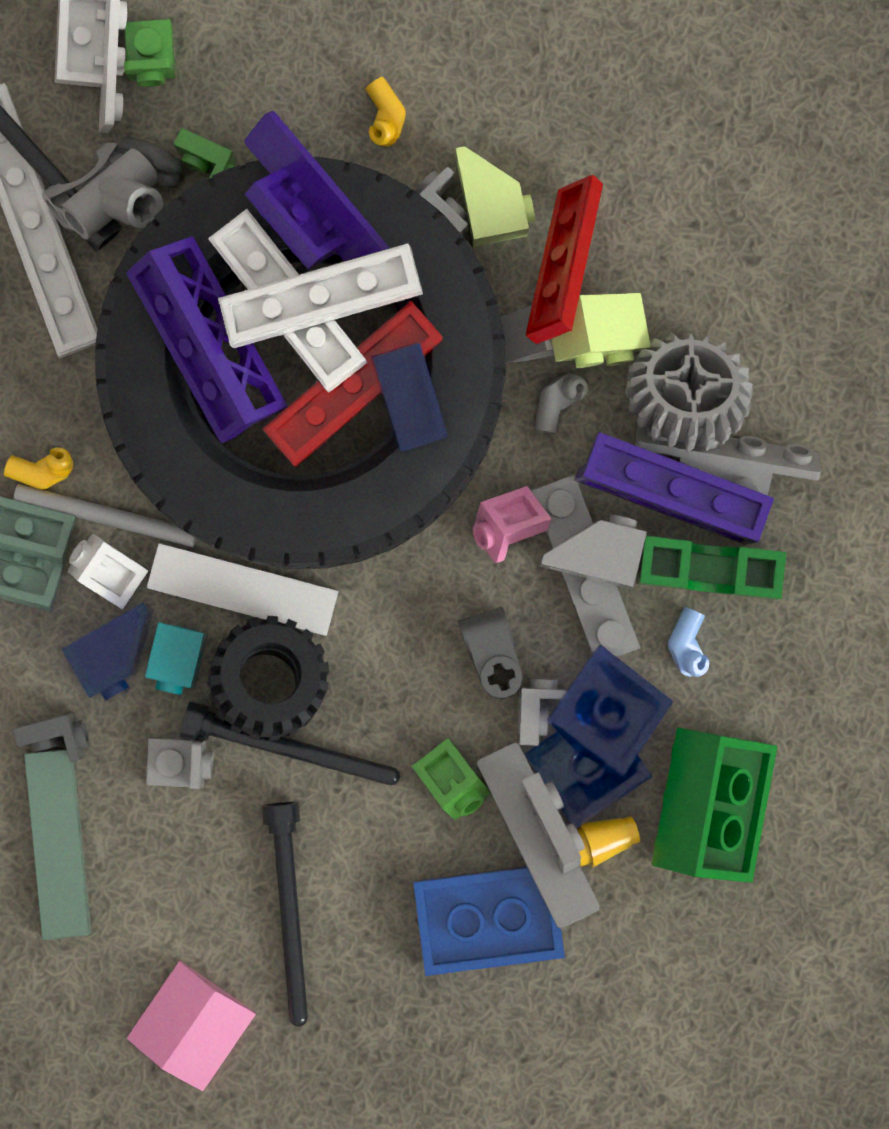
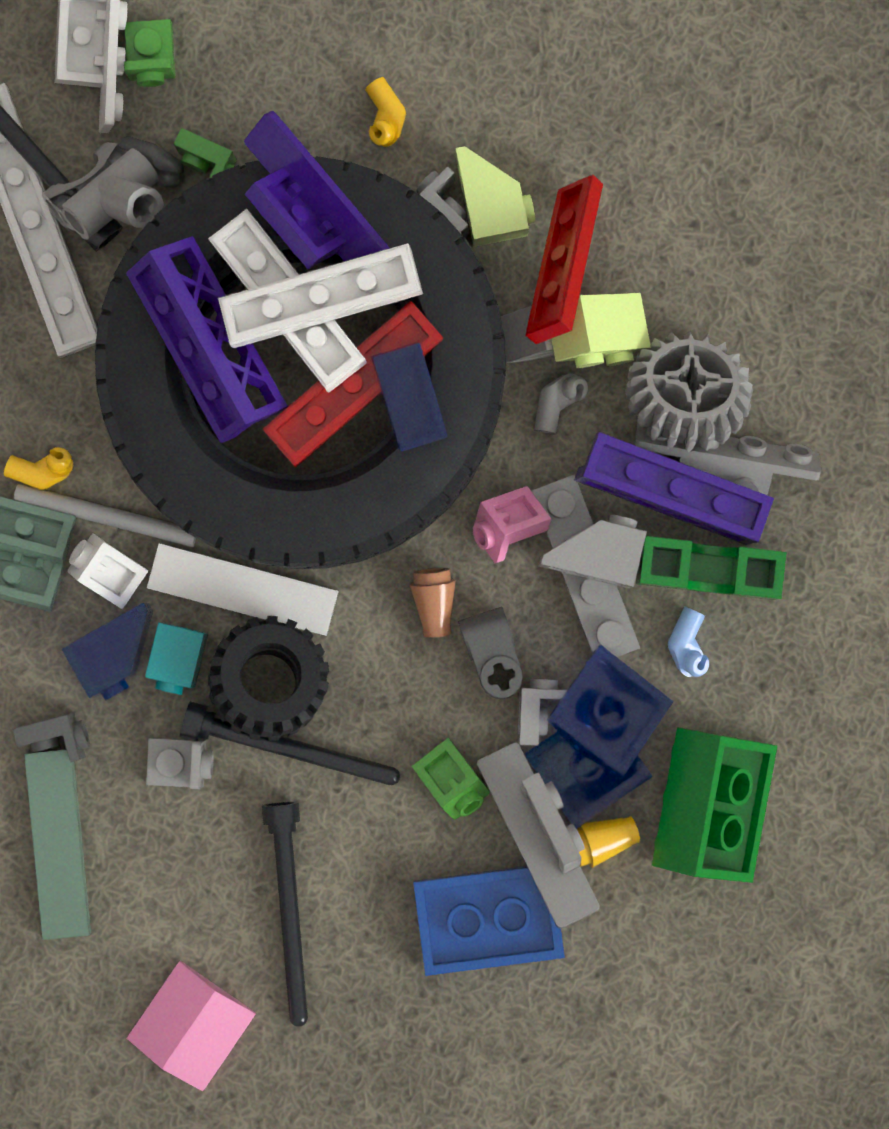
none -> nougat cone [409,568,456,637]

